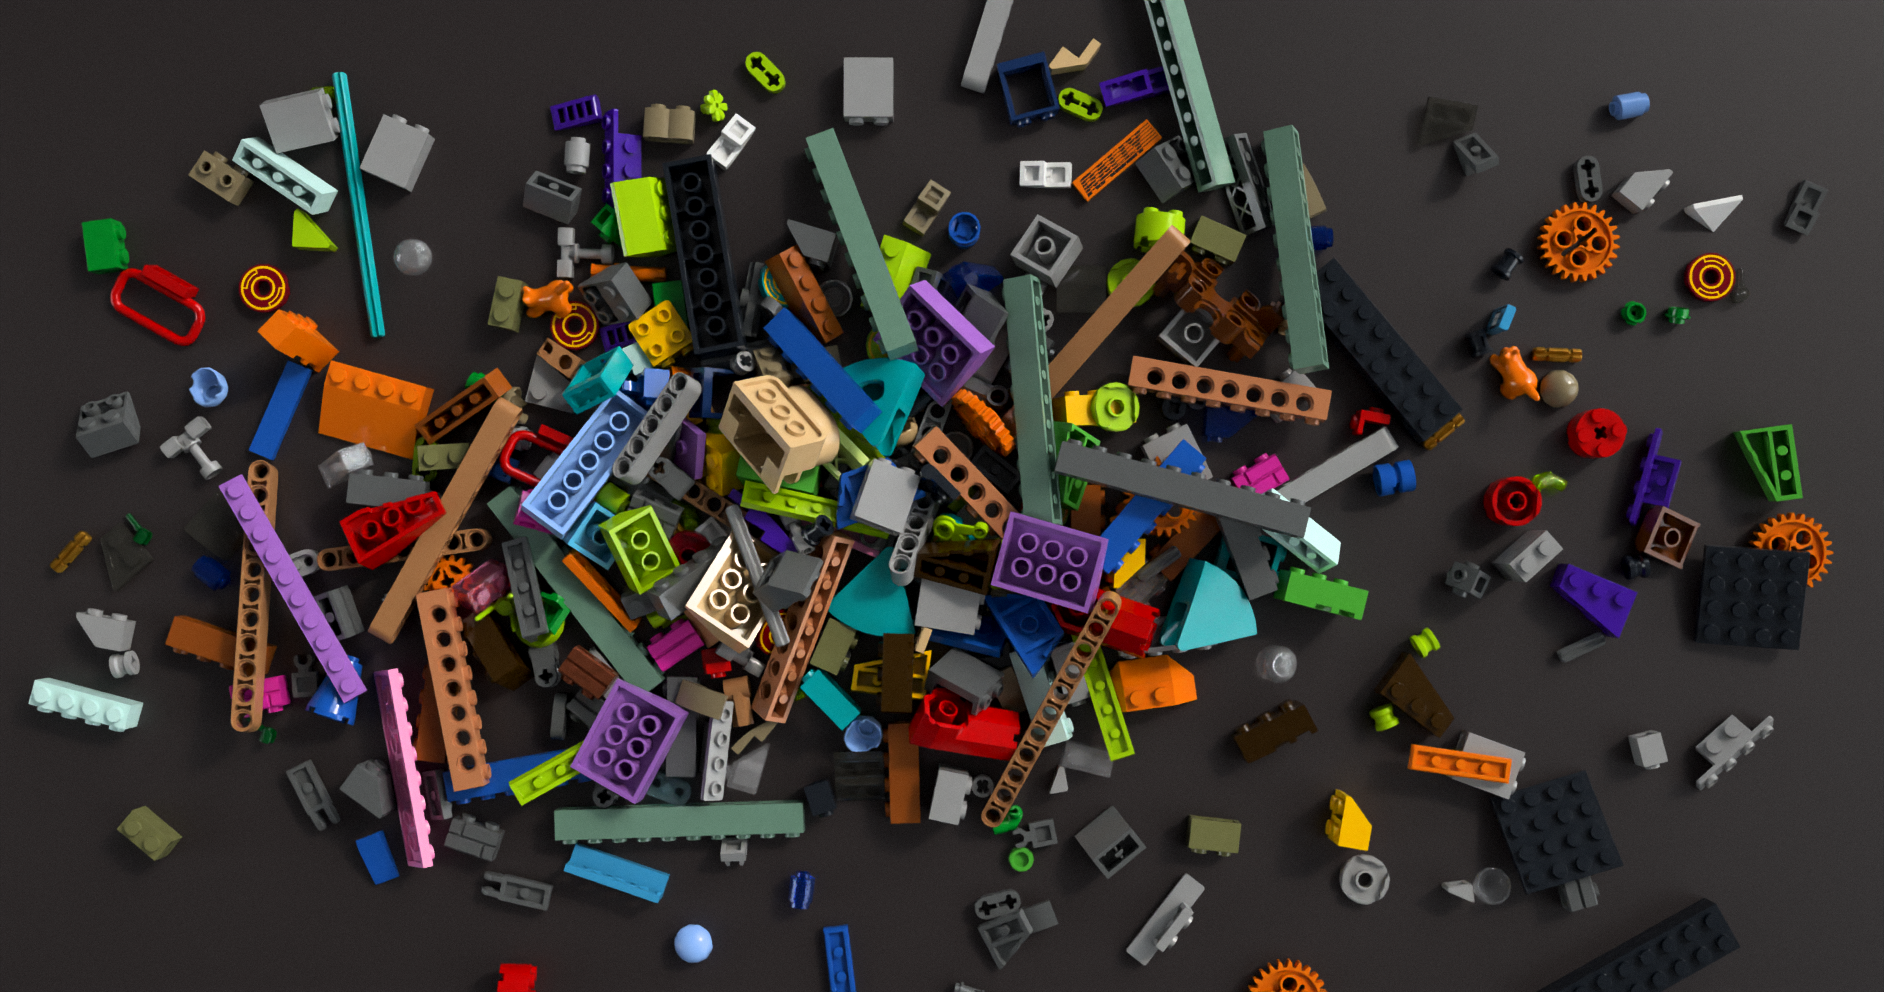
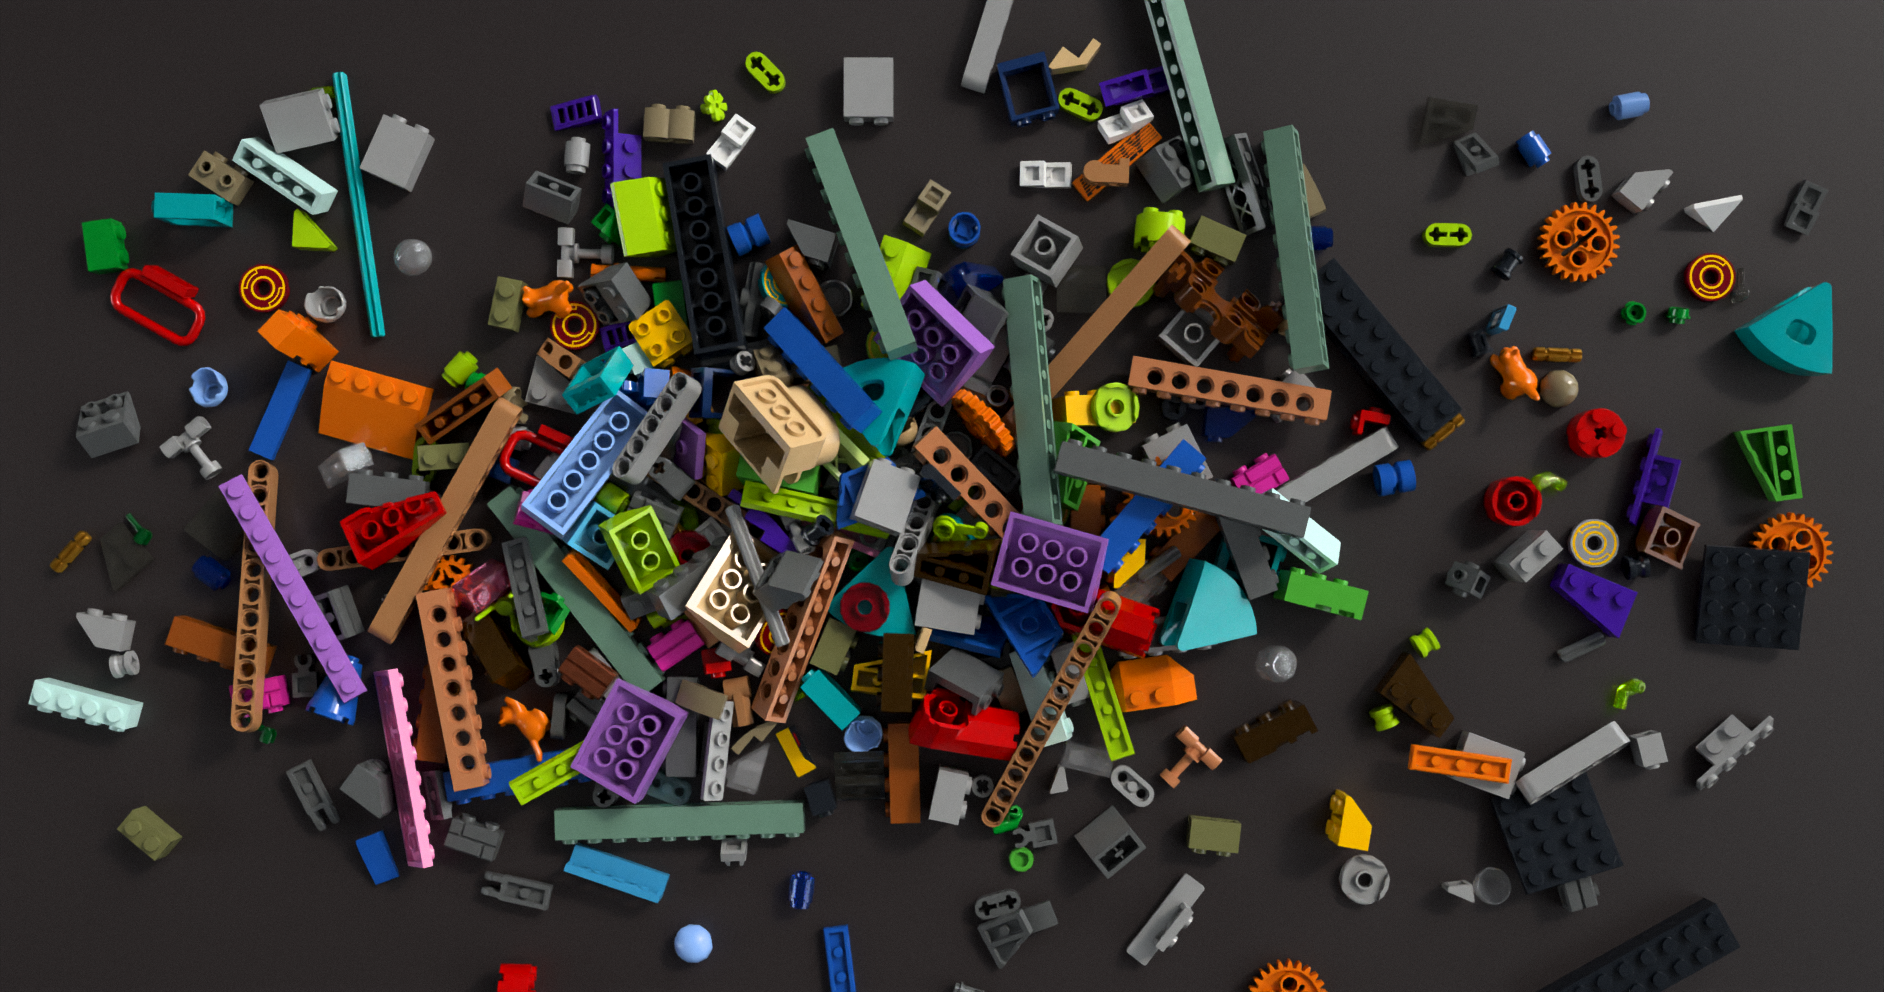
none -> teal window [151,192,233,228]
none -> light grey hair [304,286,347,323]
none -> lime brick [442,351,479,388]
none -> orange animal [498,697,551,762]
none -> blue wheel [727,213,771,256]
none -> yellow sticker [776,725,816,777]
none -> dark red tile [840,583,890,632]
none -> green plate [846,549,870,572]
none -> medium nougat leg [1082,158,1130,187]
none -> white slope [1097,99,1154,145]
none -> light grey plate [1110,765,1154,807]
none -> nougat bar [1160,725,1222,788]
none -> lime beam [1422,223,1472,247]
none -> light grey beam [1515,721,1631,805]
none -> blue brick [1516,130,1551,168]
none -> light grey tile [1567,519,1619,568]
none -> clear neon green arm [1613,678,1646,710]
none -> teal piece [1734,282,1833,376]

